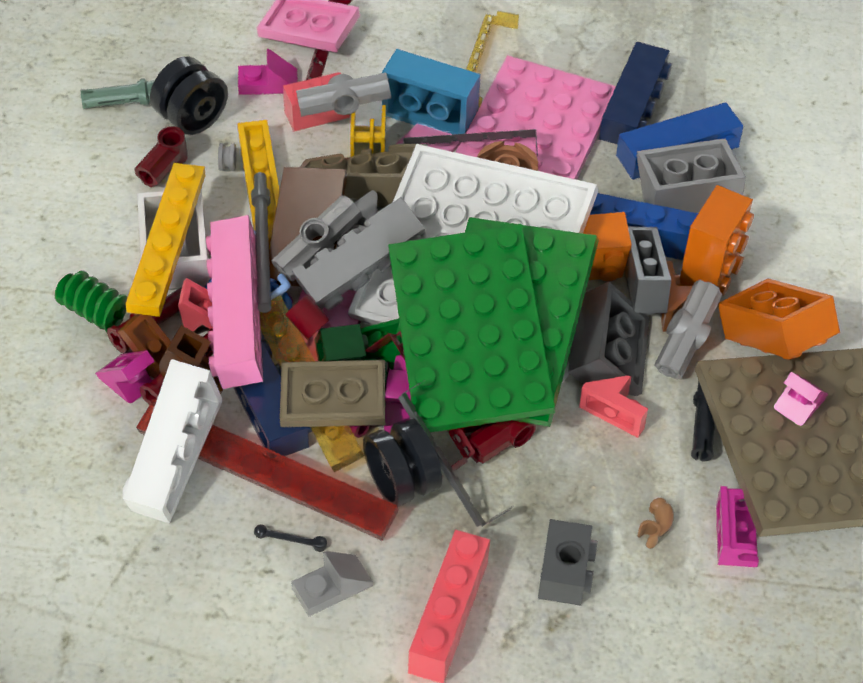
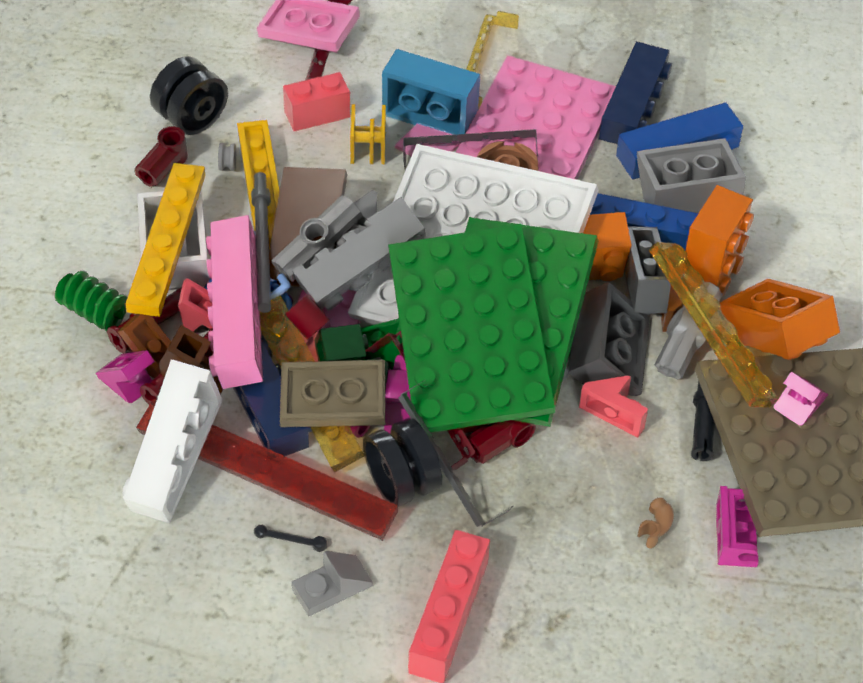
sand green pin [81,78,155,109] -> none
dark pink slope [238,49,298,95] -> none
light grey piece [296,73,391,117] -> none
dark tan wedge [299,144,427,208] -> none
dark grey brick [538,519,598,606] -> none
none -> clear yellow plate [649,242,779,408]

